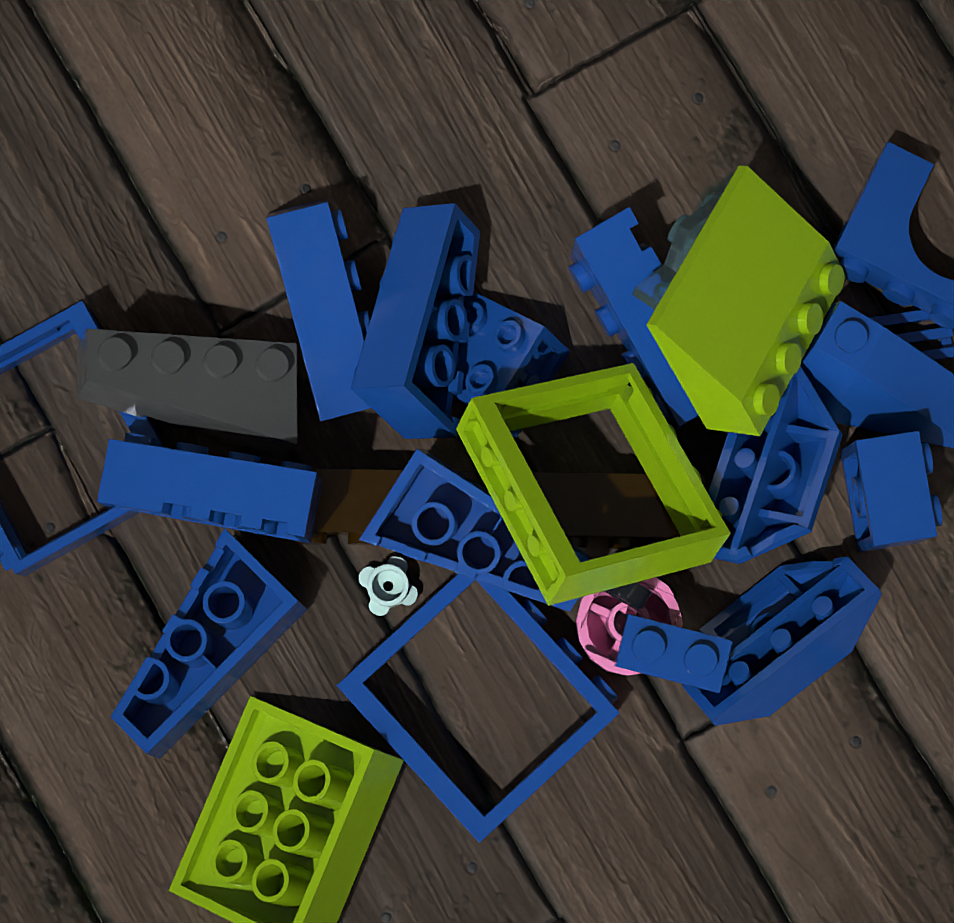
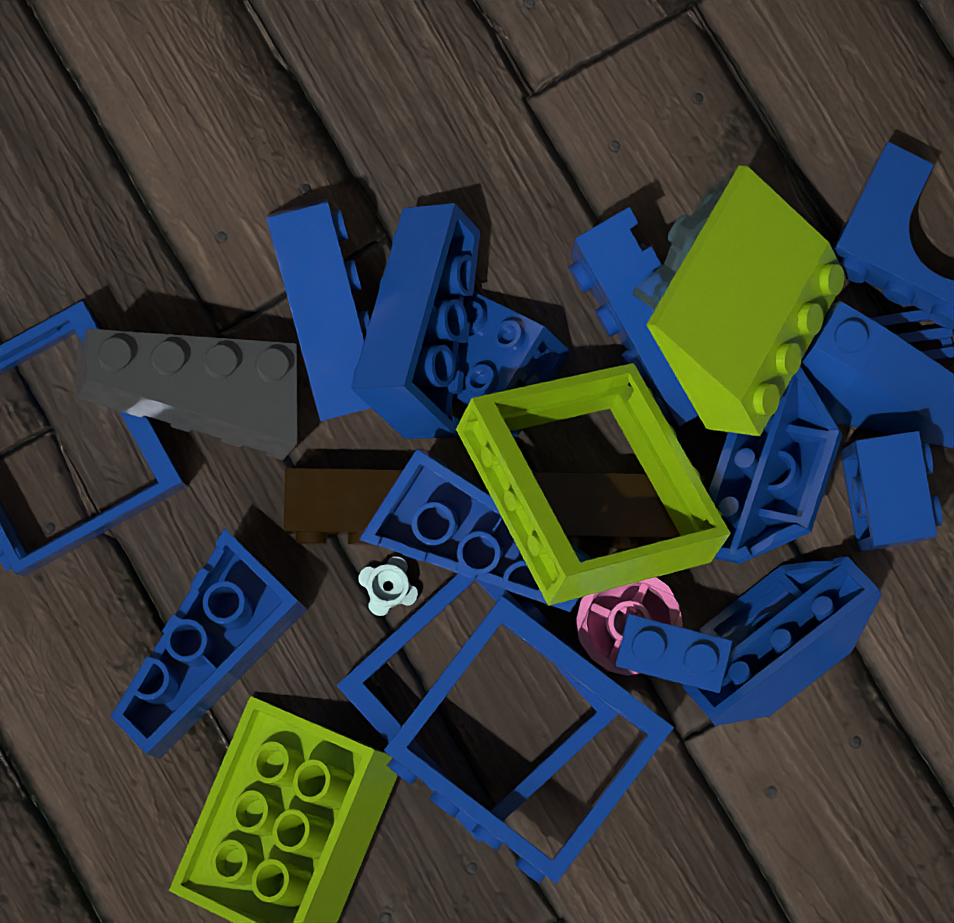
blue wedge [97,433,323,544] -> none
black tile [604,582,652,611] -> none
none -> blue window [384,596,674,884]

